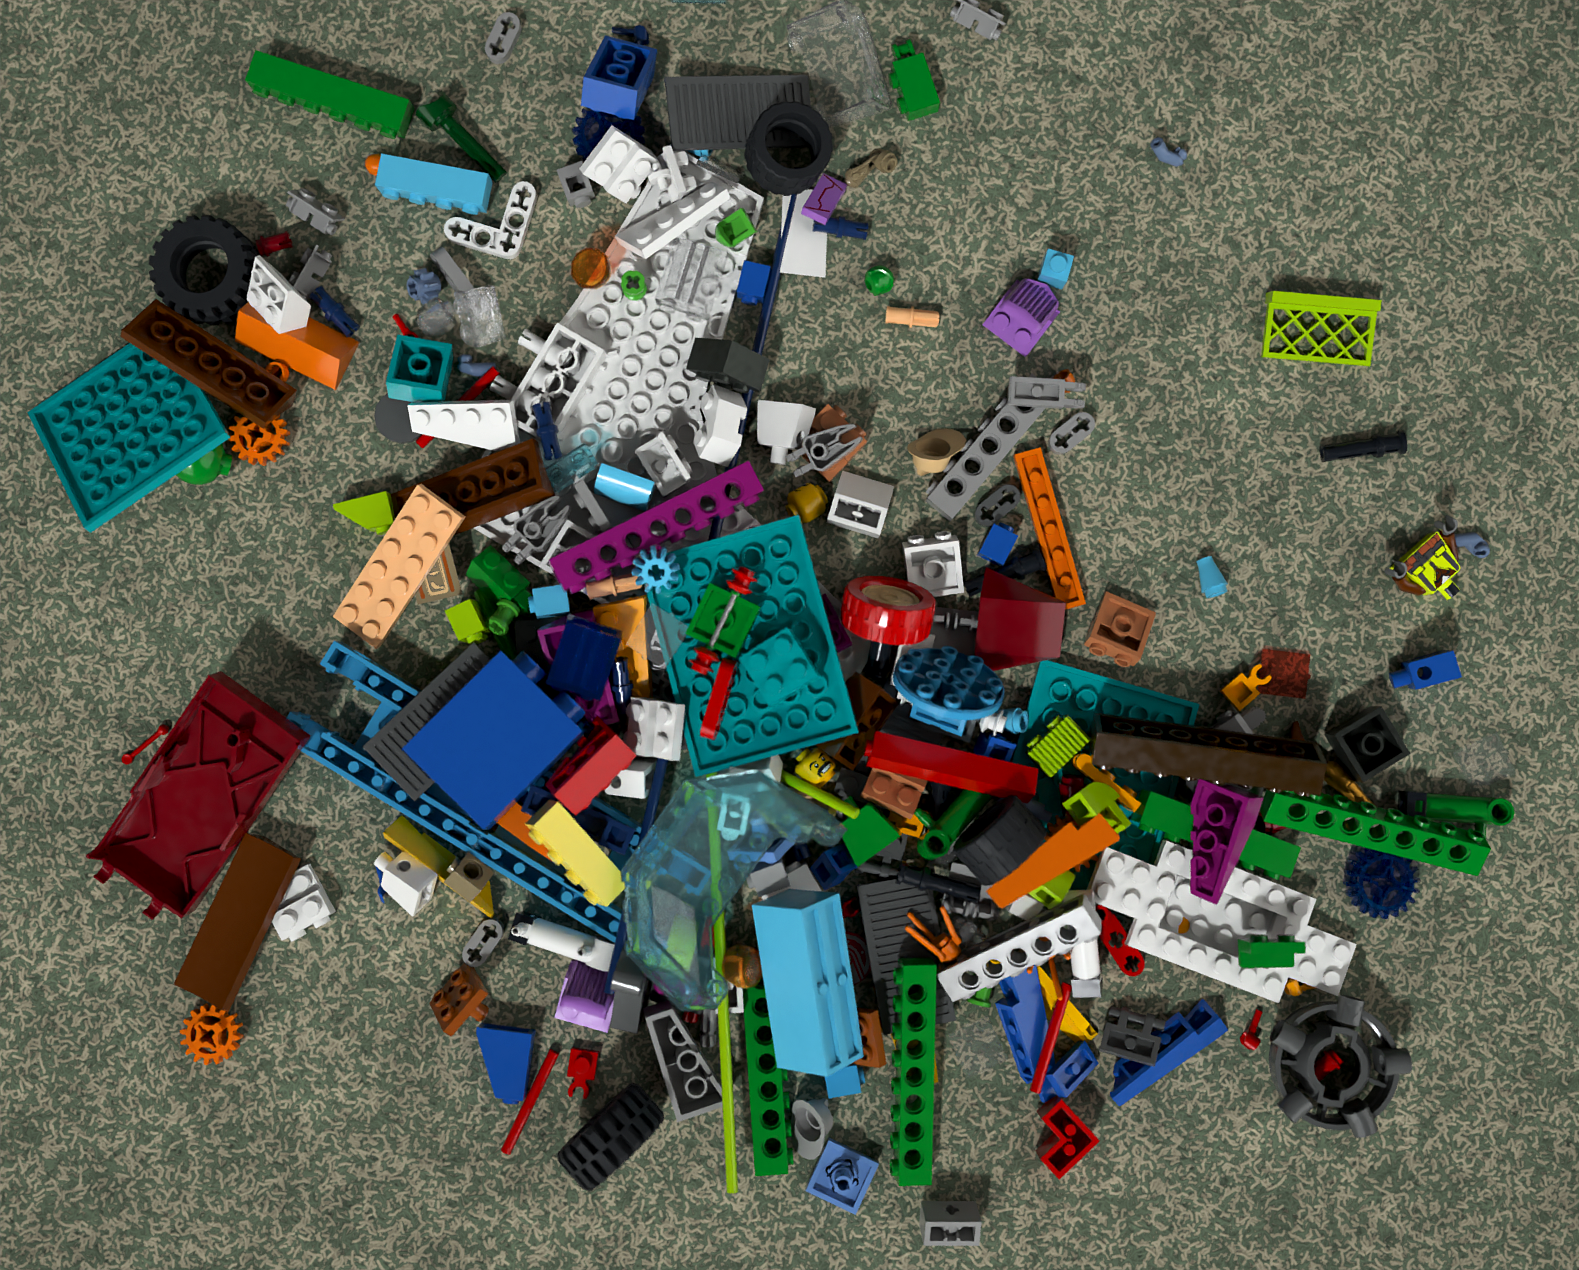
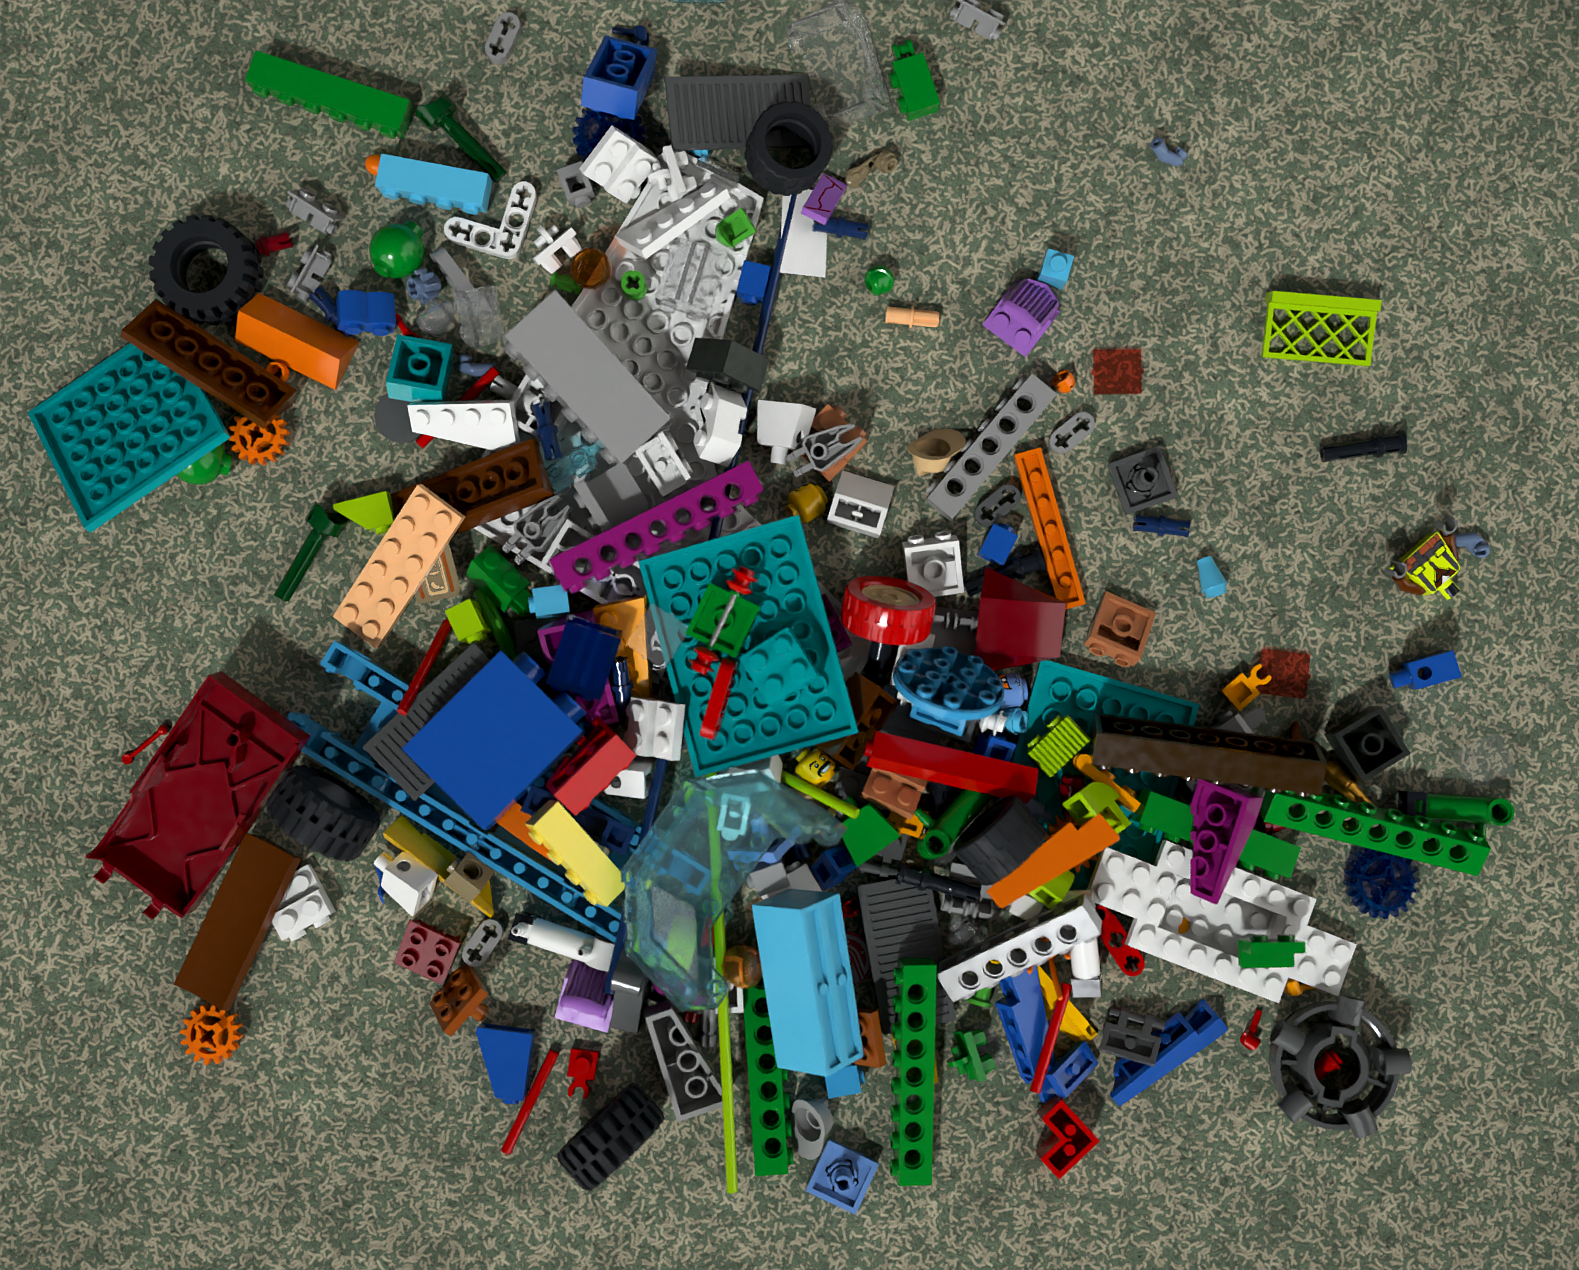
white slope [247,256,311,334] -> none
bright green bush [485,599,520,636] -> none
light nougat axle [586,573,642,600] -> none
medium azure brick [594,463,656,512] -> none
medium azure gear [632,545,680,594] -> none
orange plant [905,906,962,963] -> none
light grey brick [919,1201,982,1246] -> none
light grey hinge [1007,376,1086,409] -> none
none -> black tyre [266,765,380,862]
none -> dark green piece [274,501,349,602]
none -> blue brick [336,290,396,336]
none -> green brick [369,220,425,278]
none -> dark red hinge [394,919,463,986]
none -> red bar [397,620,452,715]
none -> light grey brick [503,290,671,465]
none -> white hips [532,225,582,274]
none -> bright green piece [550,271,584,295]
none -> green hips [946,1029,996,1082]
none -> medium blue head [997,673,1028,710]
none -> clear red piece [1091,349,1144,395]
none -> dark grey plate [1107,446,1178,516]
none -> dark blue pin [1133,514,1190,537]

